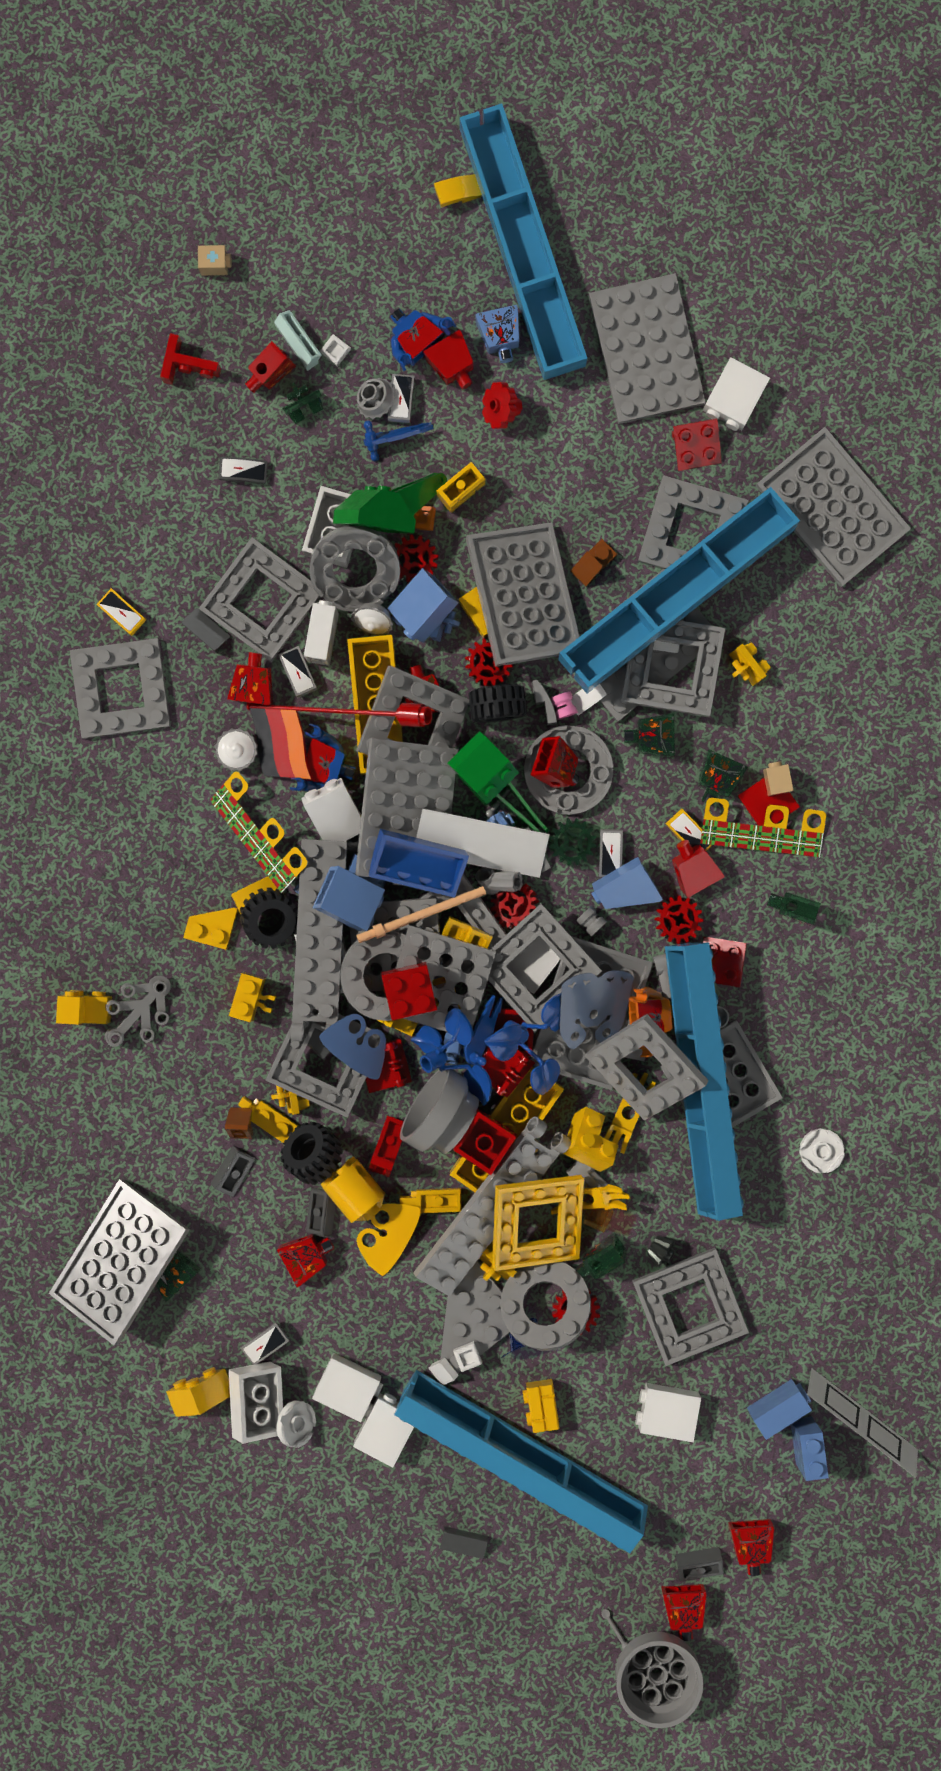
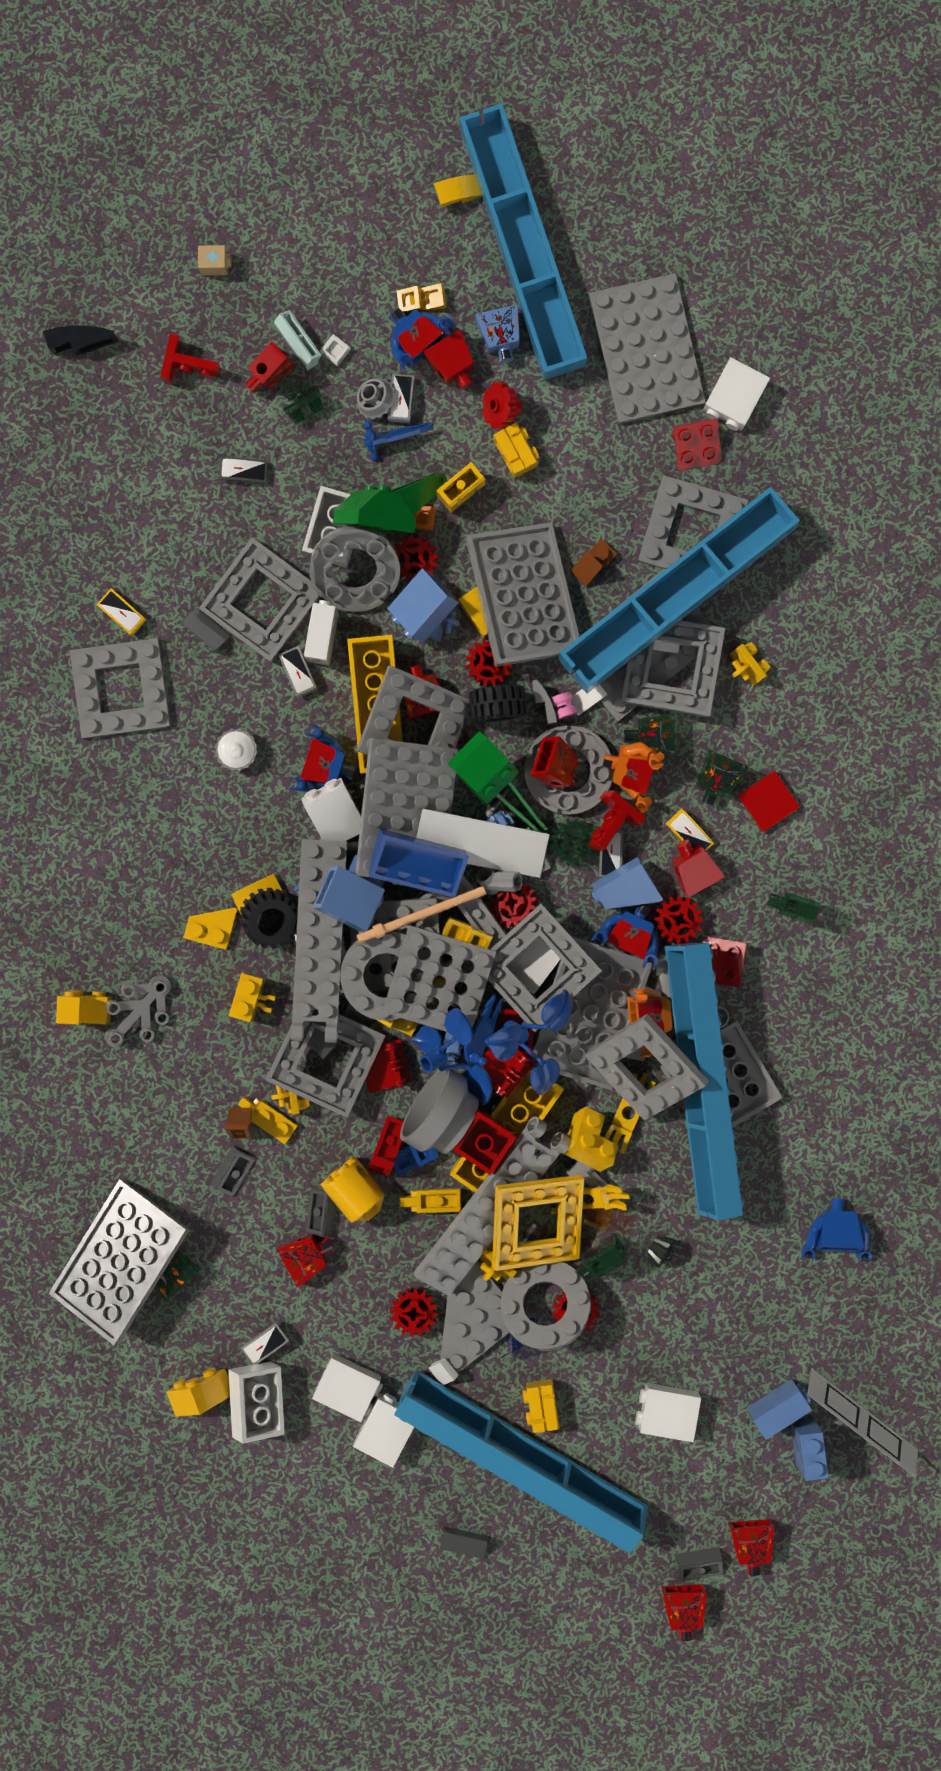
piece [211,772,307,893] -> none
red torso [227,652,273,705] -> none
flag [246,702,432,779] -> none
white tile [276,1400,316,1448] -> none
black tyre [280,1122,343,1185] -> none
medium blue piece [319,1014,386,1079] -> none
white piece [351,603,393,636] -> none
yellow piece [357,1203,421,1276] -> none
red brick [381,962,437,1020] -> none
white tile [453,1341,482,1372] -> none
sand blue piece [560,970,634,1049] -> none
light grey wheel [576,906,607,936] -> none
light grey hinge [601,1609,628,1649] -> none
light grey wheel [615,1632,703,1728] -> none
light grey plate [632,1248,749,1366] -> none
piece [700,798,826,857] -> none
light grey plate [755,427,911,587] -> none
tan brick [763,761,793,796] -> none
white tile [799,1128,844,1173] -> none
none -> black slope [43,325,119,356]
none -> red gear [389,1286,438,1337]
none -> blue slope [393,1145,439,1176]
none -> yellow slope [397,283,447,314]
none -> yellow brick [493,423,540,478]
none -> red bracket [588,790,646,850]
none -> torso [591,904,659,970]
none -> orange torso [602,742,664,813]
none -> blue torso [801,1199,872,1262]

